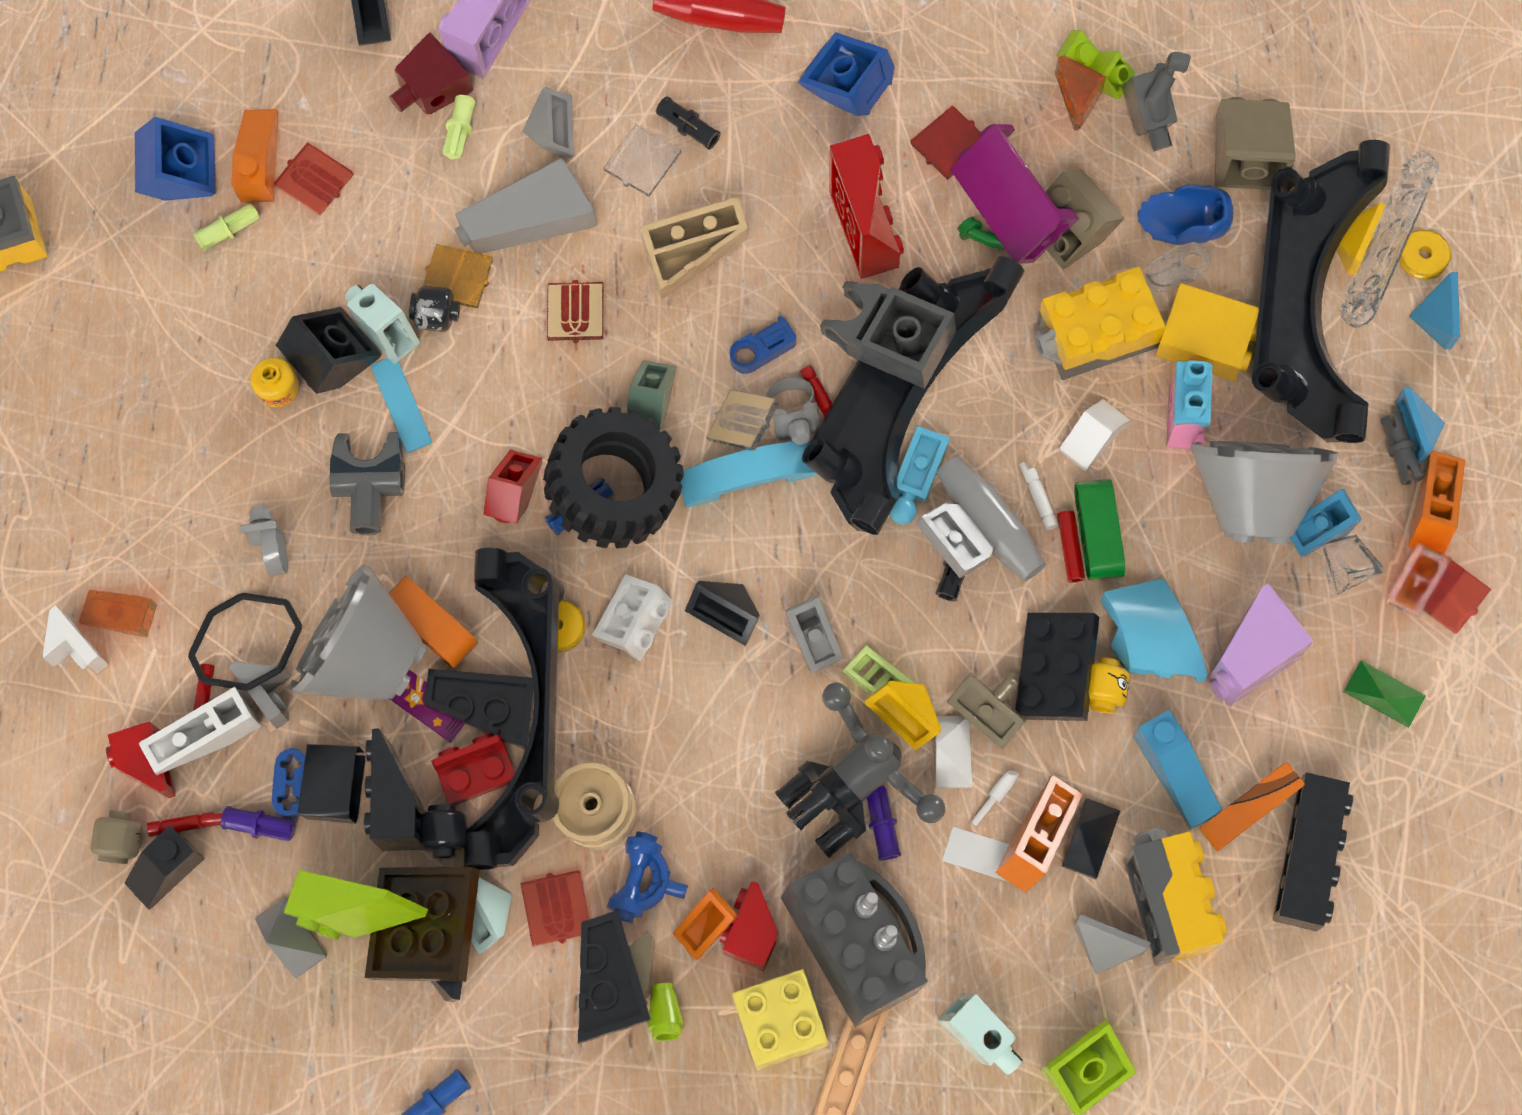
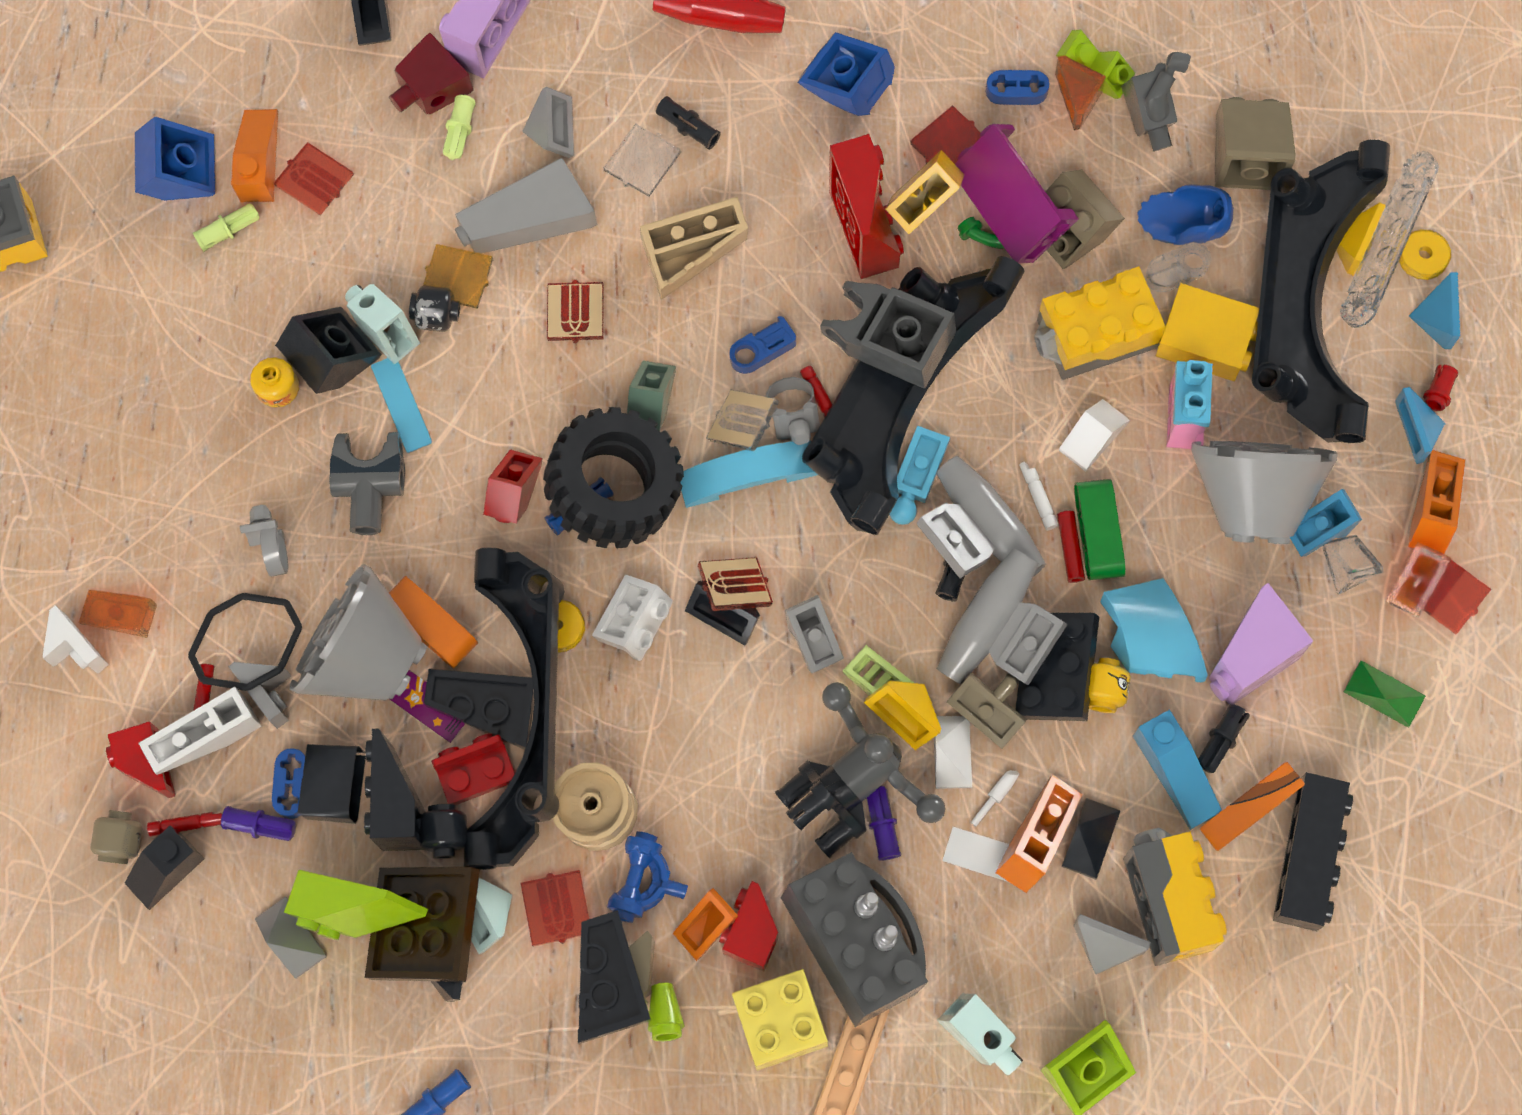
dark grey pin [1380,412,1424,485] -> none
none -> piece [698,557,773,611]
none -> yellow brick [886,150,964,234]
none -> light grey plate [937,548,1067,685]
none -> blue beam [985,70,1050,105]
none -> black axle [1198,704,1250,773]
none -> red pin [1423,364,1459,411]

